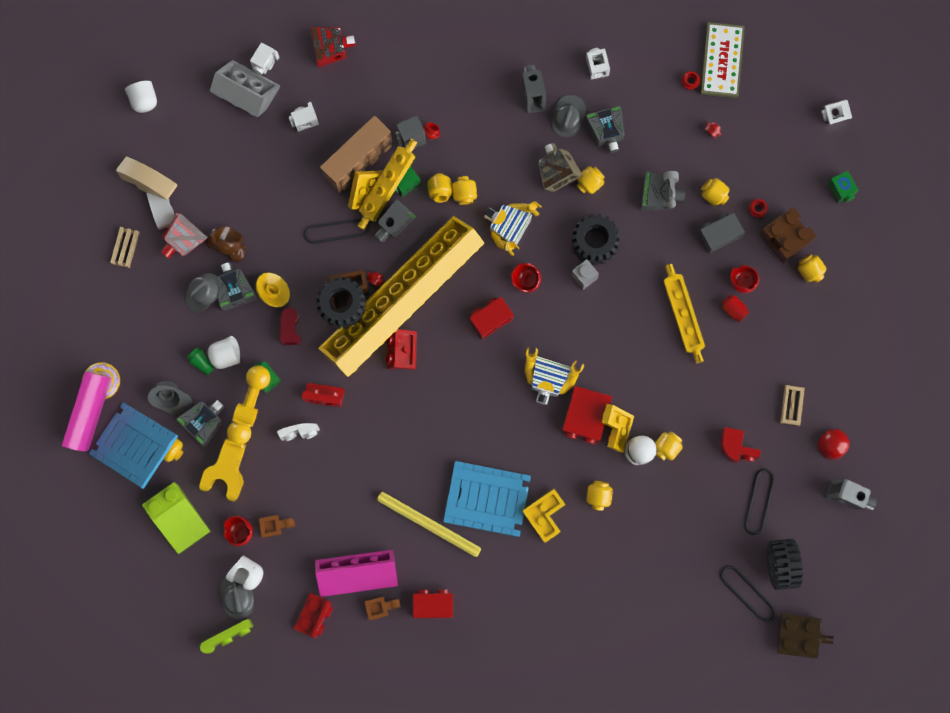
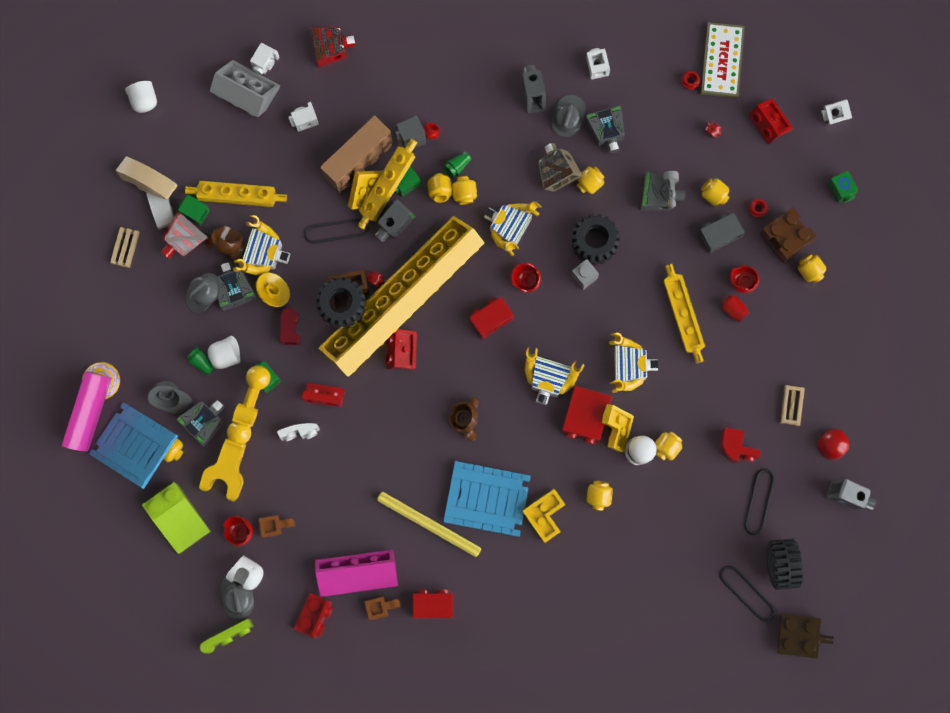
none -> green brick [178,195,210,226]
none -> yellow plate [185,181,287,207]
none -> torso [233,215,290,276]
none -> green cone [443,152,471,178]
none -> reddish brown hair [449,397,479,441]
none -> torso [609,333,658,393]
none -> red bracket [749,98,793,144]

